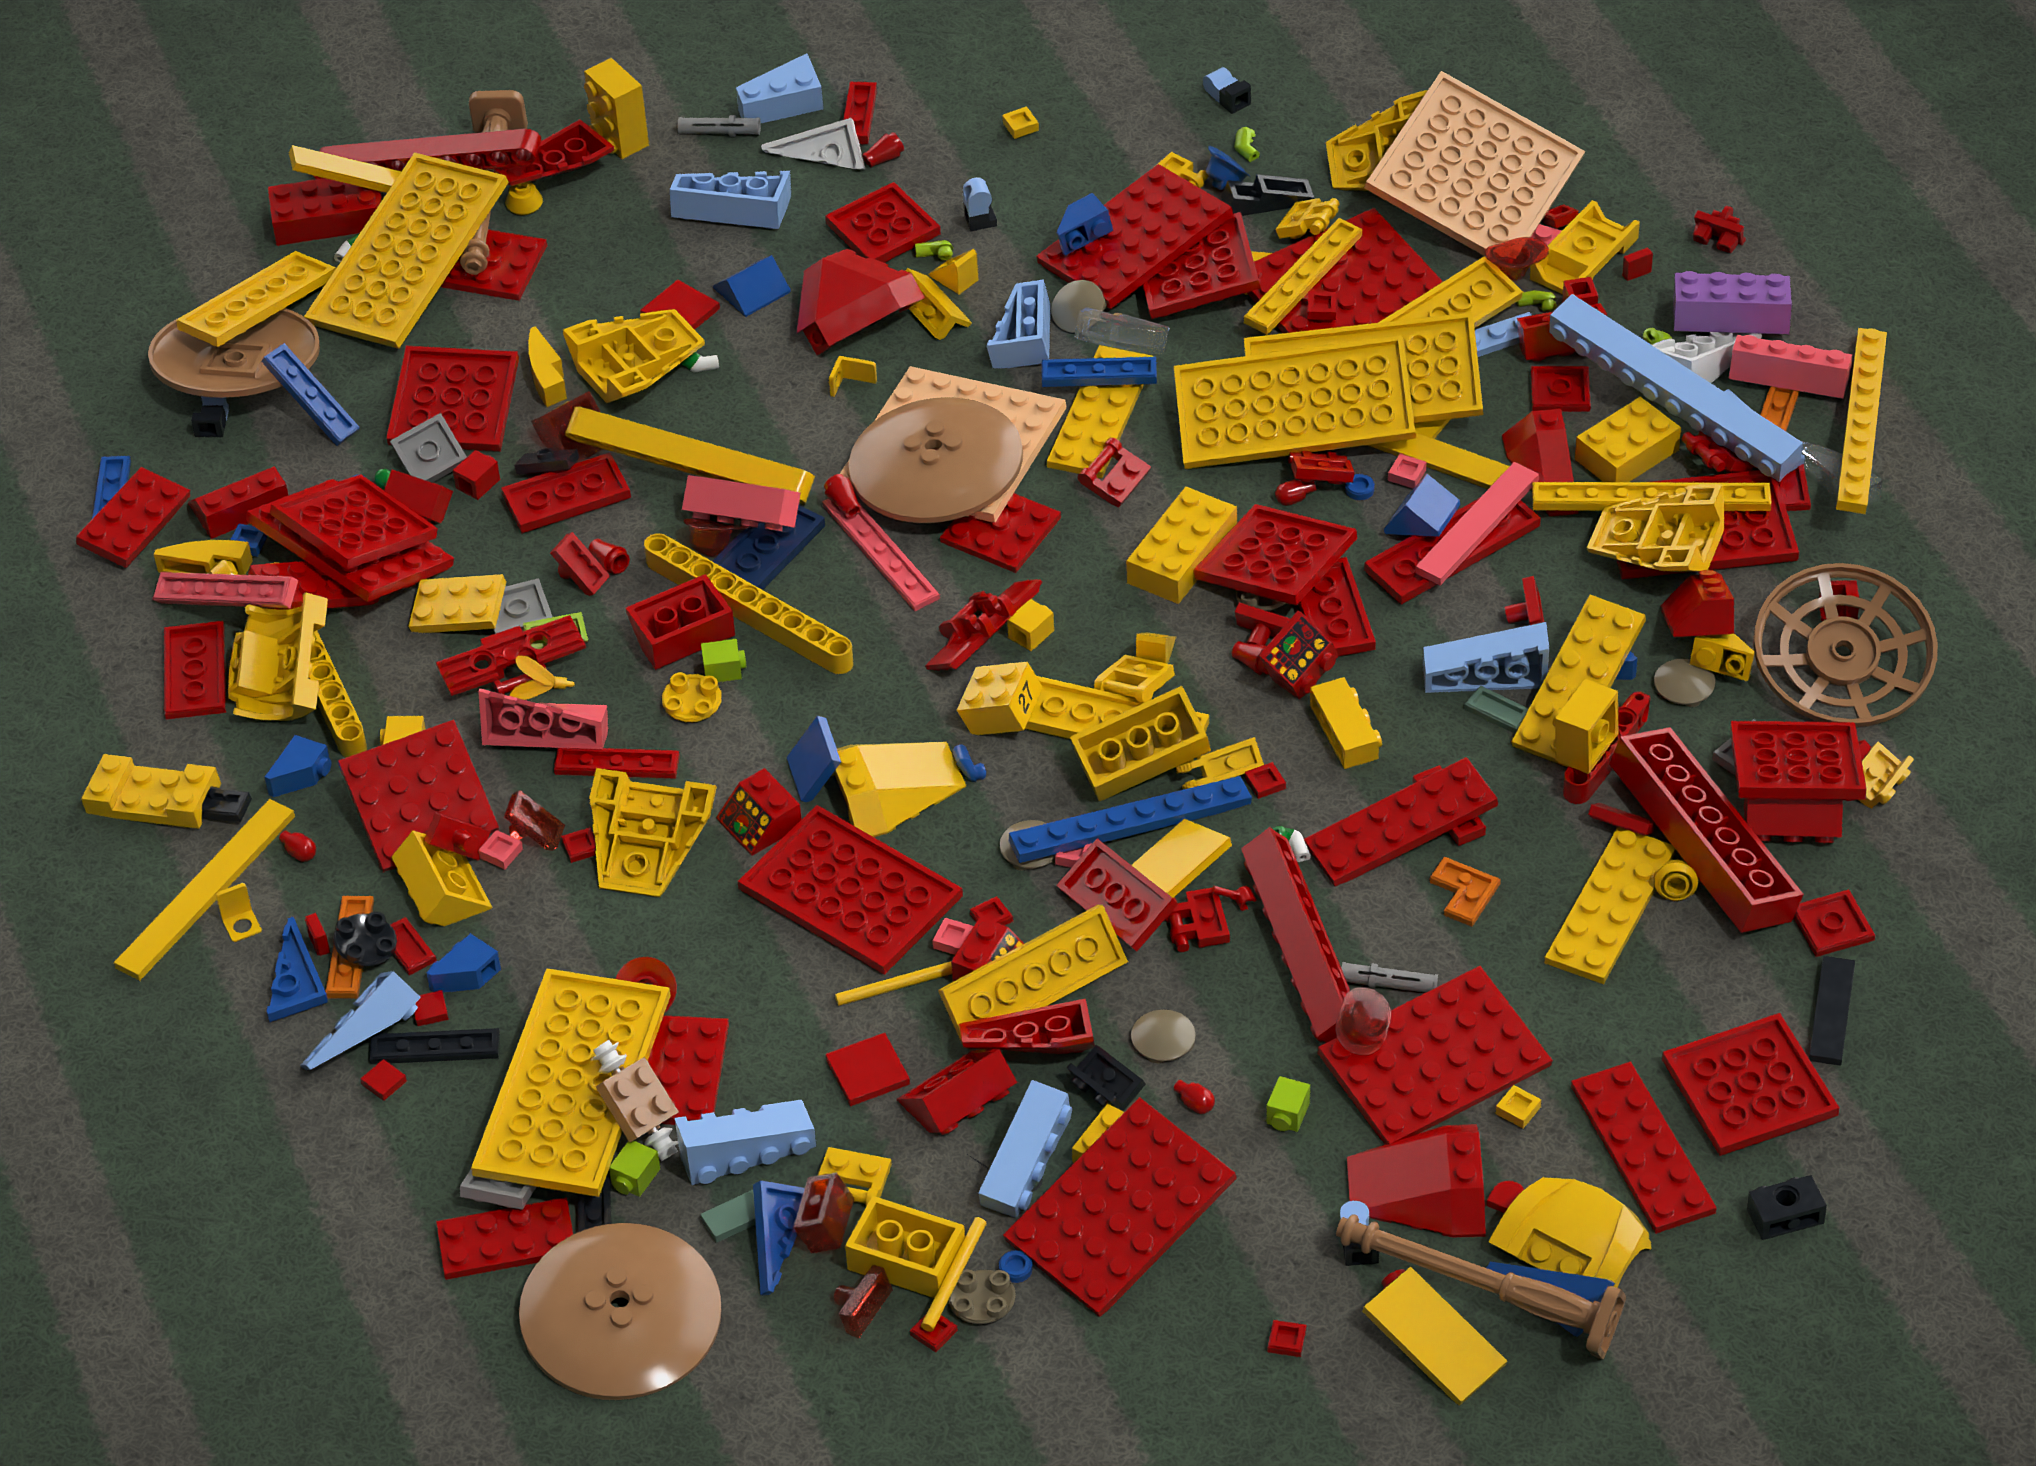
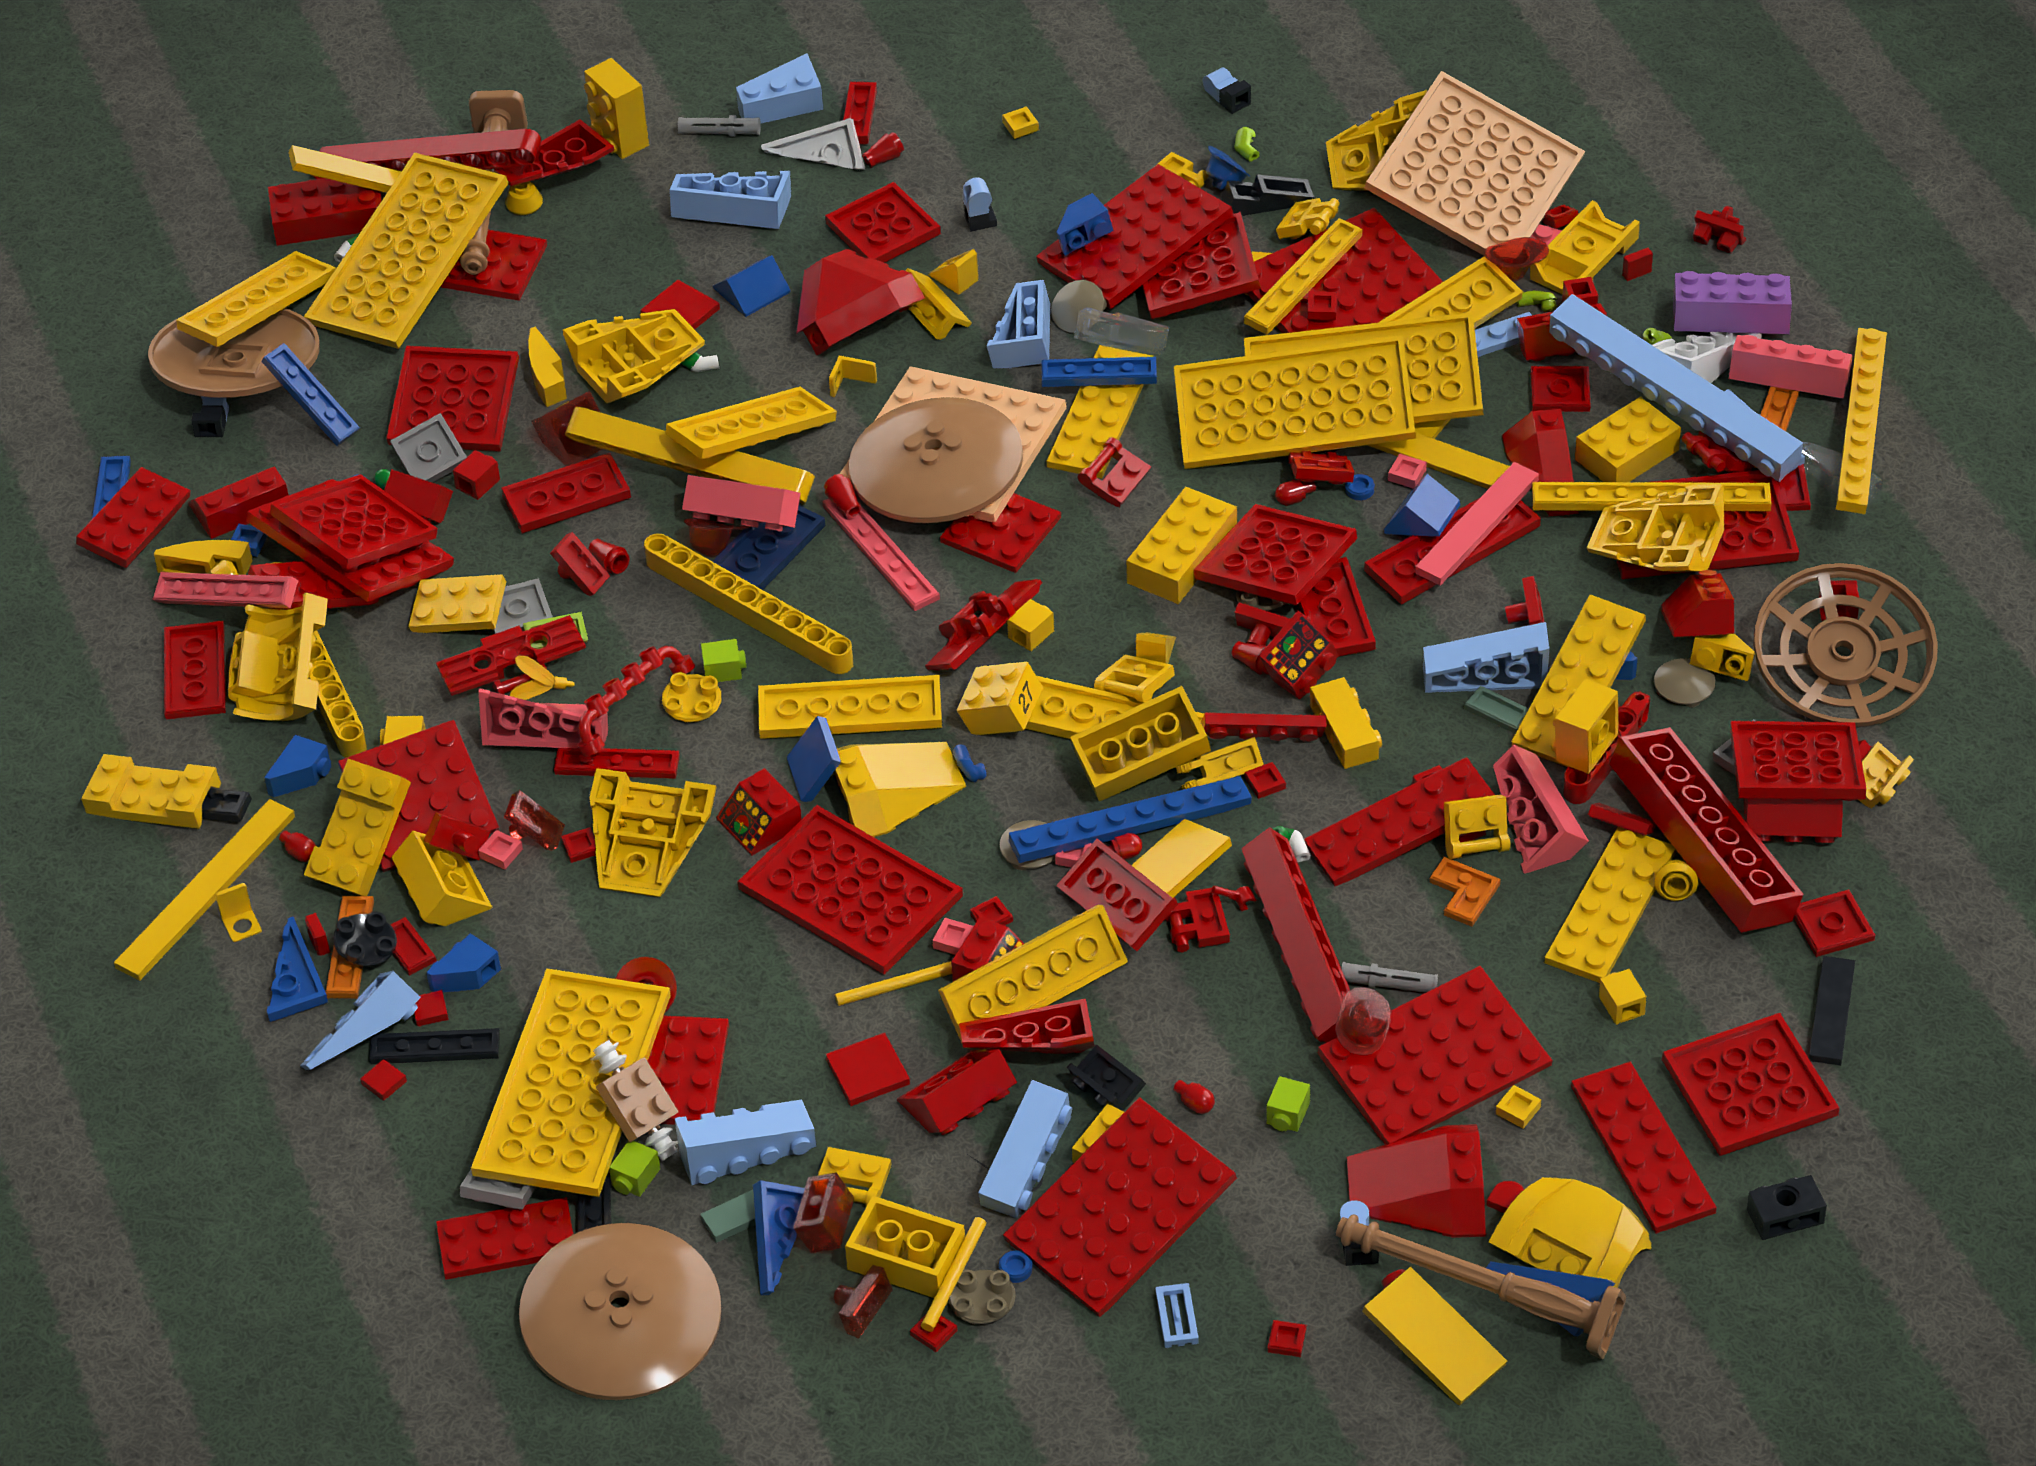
black plate [514,448,579,475] -> none
red slope [626,574,735,670] -> none
lime arm [915,240,953,260] -> none
dark tan dish [1131,1010,1196,1064] -> none
none -> yellow piece [304,759,411,896]
none -> red bar [578,646,695,757]
none -> yellow plate [665,387,837,459]
none -> yellow plate [758,675,942,739]
none -> red cylinder [1108,833,1143,860]
none -> light blue tile [1155,1283,1199,1348]
none -> red plate [1201,713,1327,741]
none -> yellow plate [1444,794,1510,859]
none -> coral wedge [1493,745,1589,874]
none -> yellow brick [1599,969,1647,1024]

